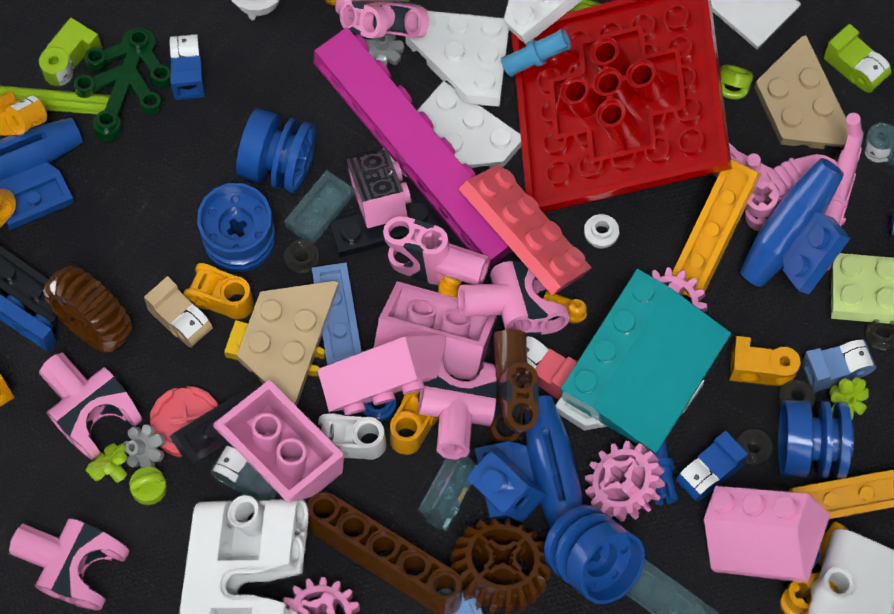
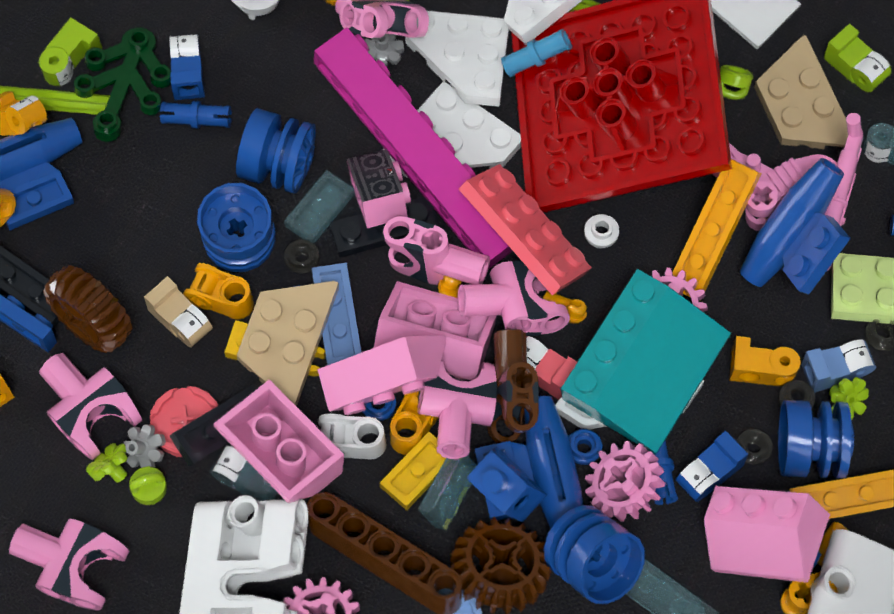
none -> blue pin [160,101,232,129]
none -> yellow plate [380,432,456,510]
none -> blue plate [569,429,602,465]

